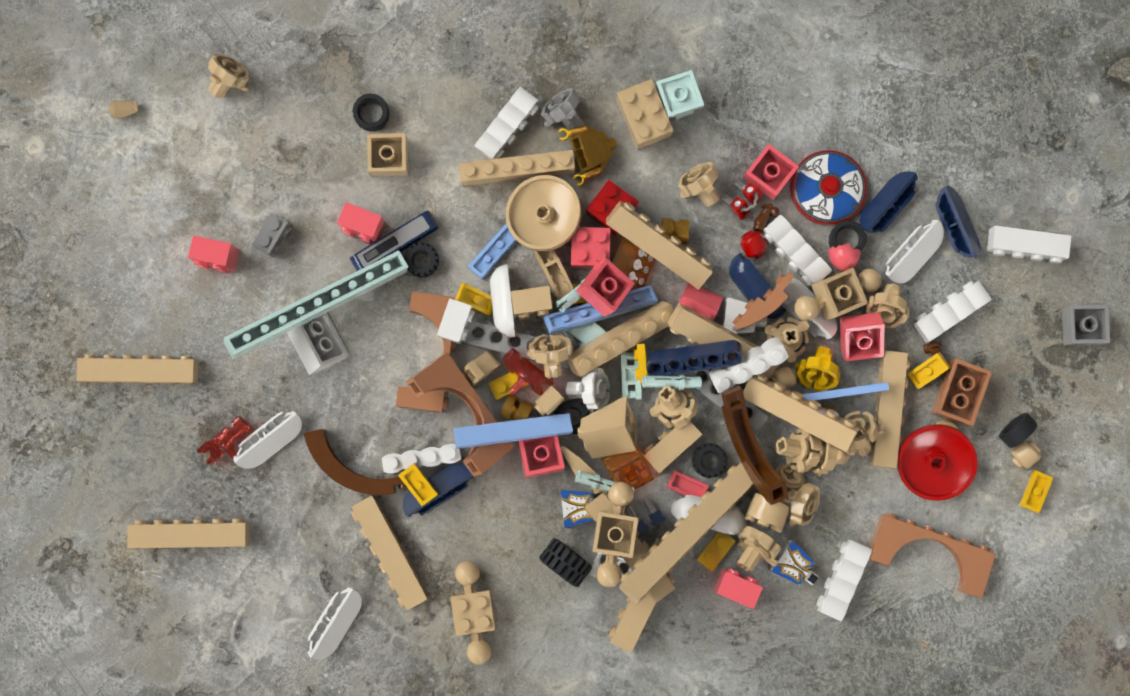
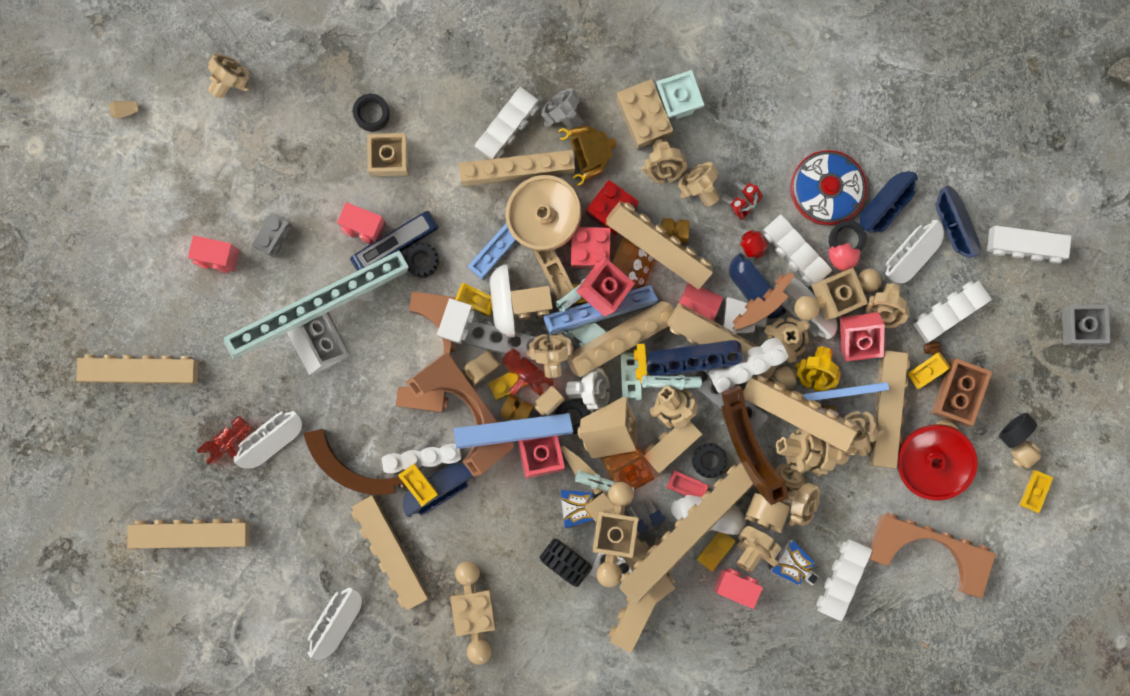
coral brick [743,144,799,201] -> none
reddish brown arm [753,204,779,233] -> none
none -> tan piece [641,139,687,184]

